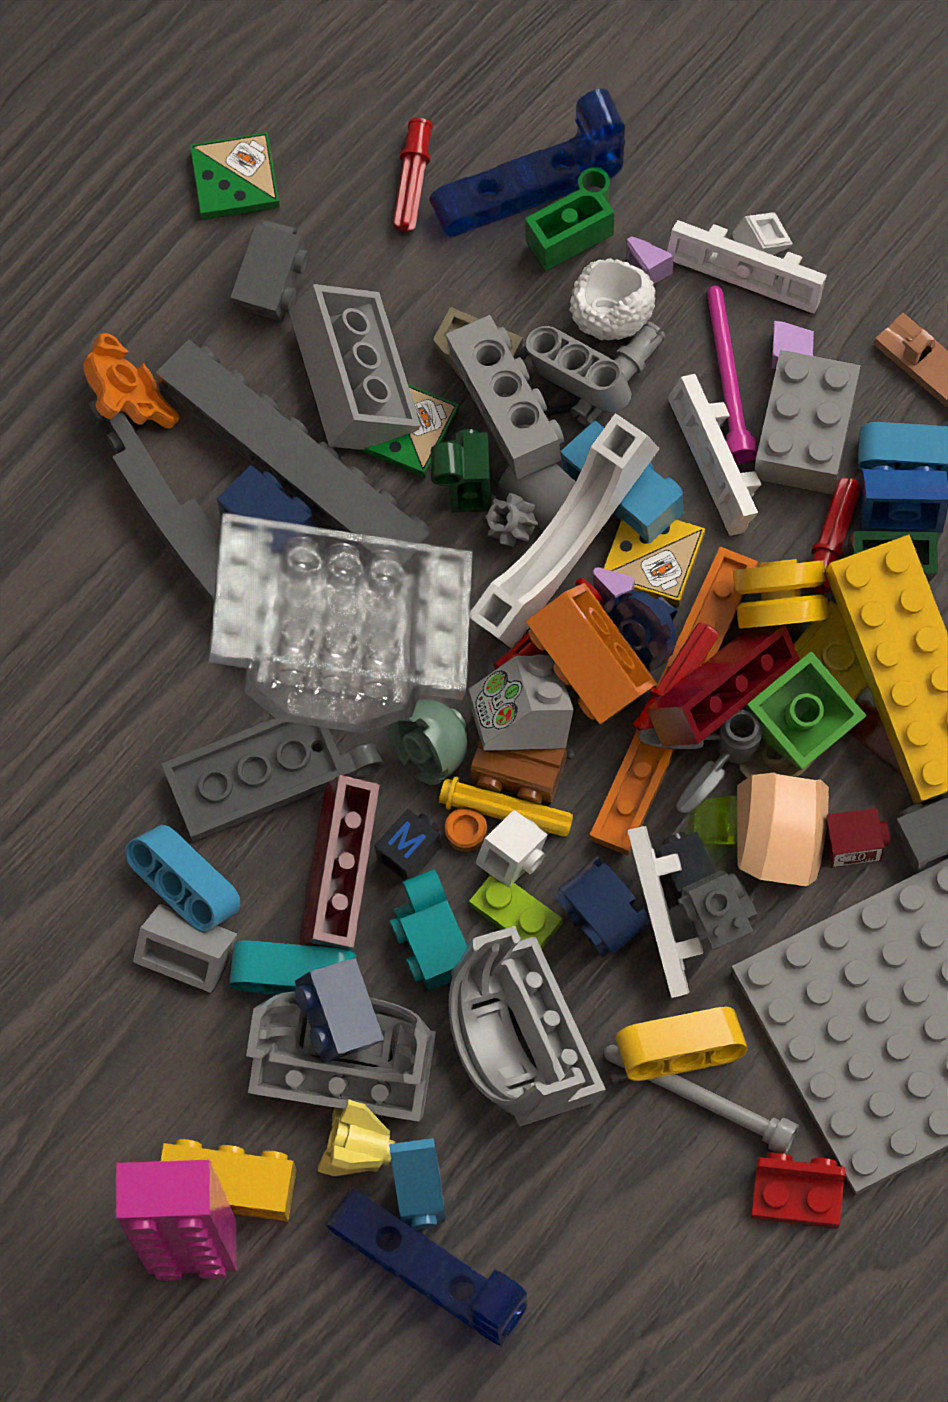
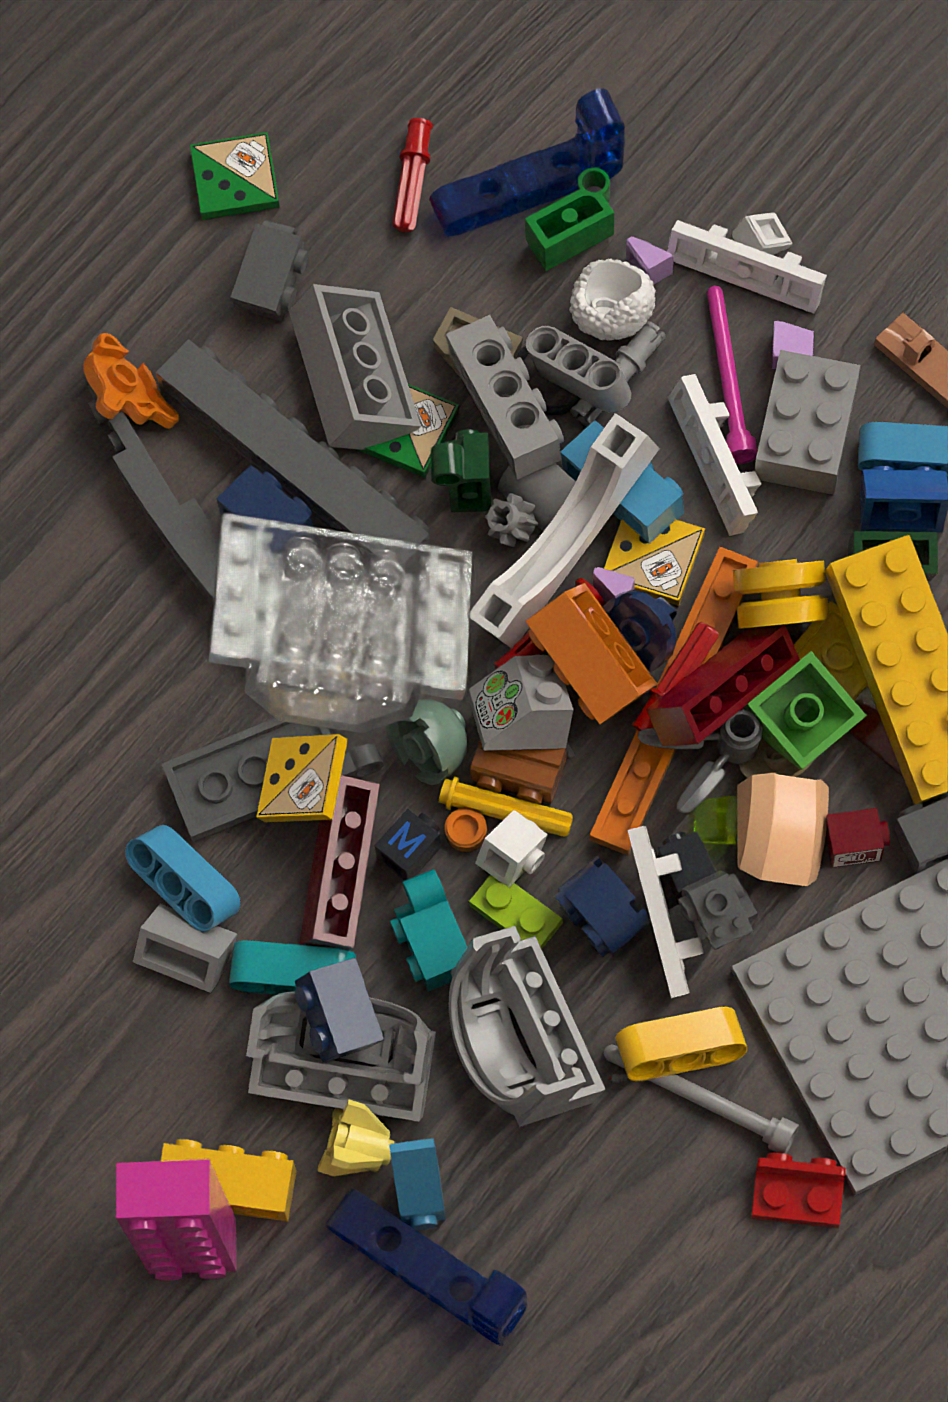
red axle [806,477,861,594] -> none
none -> tile [256,734,348,822]

